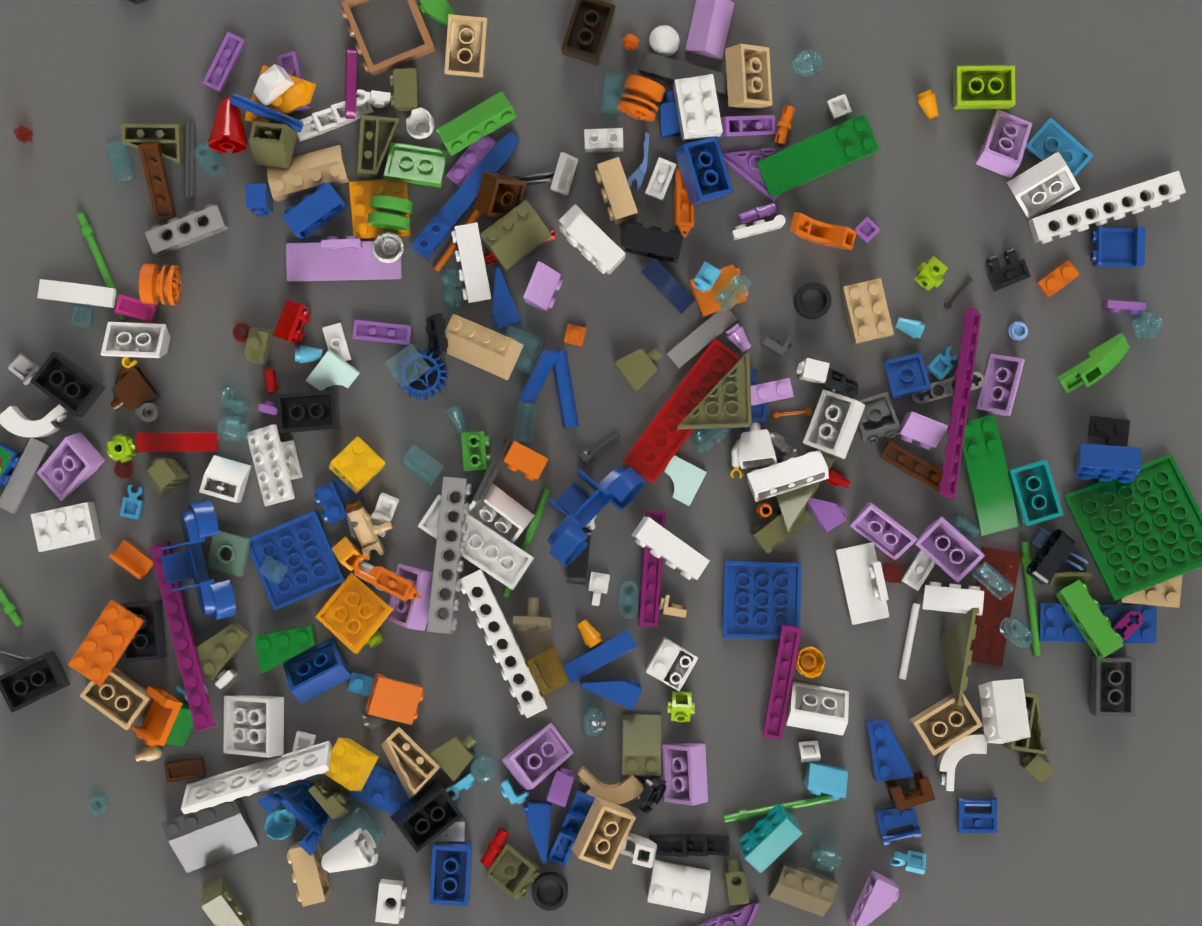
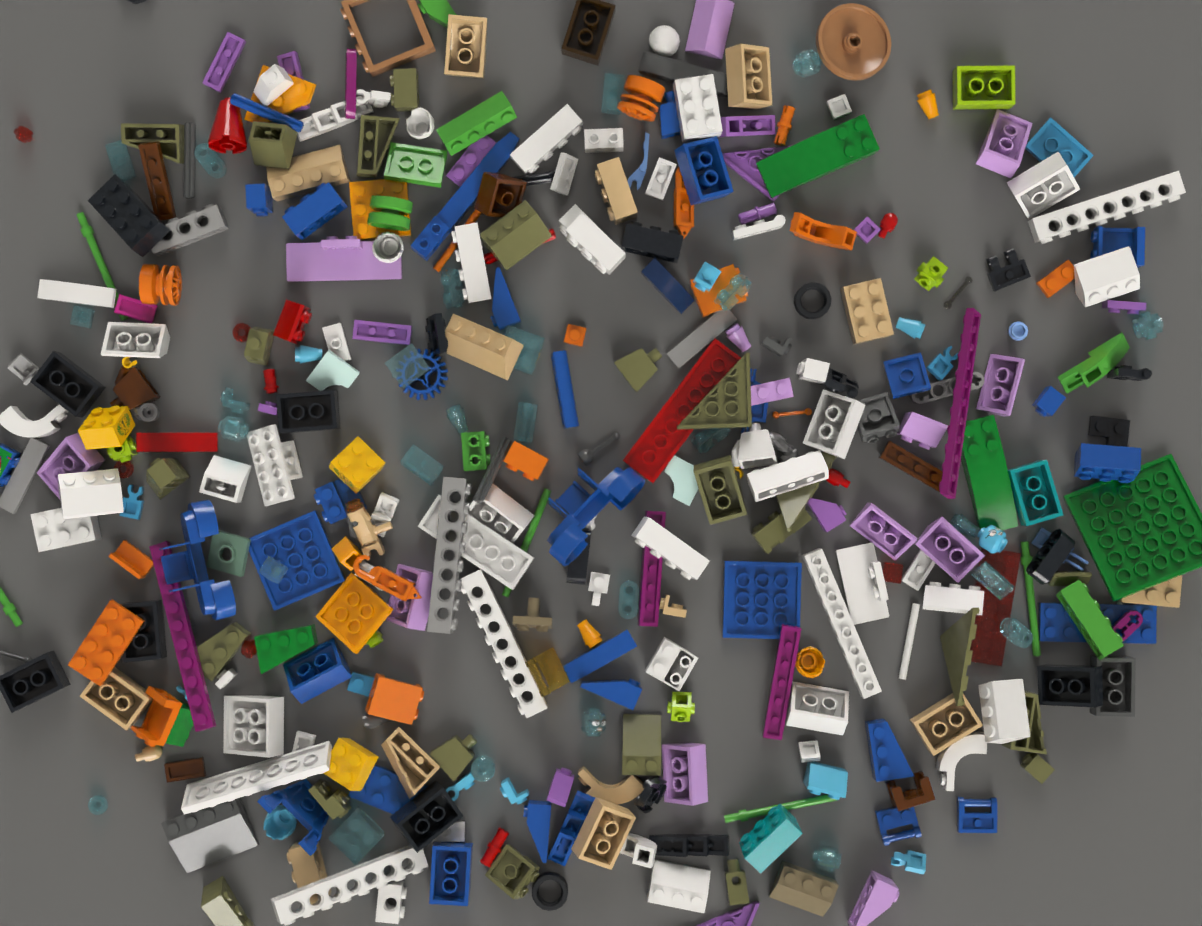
white cone [321,828,378,873] -> none
lavender slope [502,723,574,790] -> none
blue tile [519,350,559,403] -> none
lavender slope [523,261,563,311] -> none
orange plate [622,34,640,51] -> none
orange pin [756,503,772,518] -> none
none -> white slope [58,468,124,519]
none -> yellow brick [78,405,135,450]
none -> black brick [88,174,170,257]
none -> clear red plate [241,639,257,659]
none -> white brick [271,845,428,925]
none -> white brick [510,104,583,175]
none -> olive brick [693,455,747,525]
none -> white brick [802,548,882,699]
none -> medium nougat dish [816,3,891,81]
none -> red cylinder [877,213,898,239]
none -> medium azure head [977,525,1008,554]
none -> blue brick [1032,386,1066,417]
none -> black brick [1037,664,1103,708]
none -> white slope [1074,246,1140,307]
none -> black plate [1107,365,1152,381]

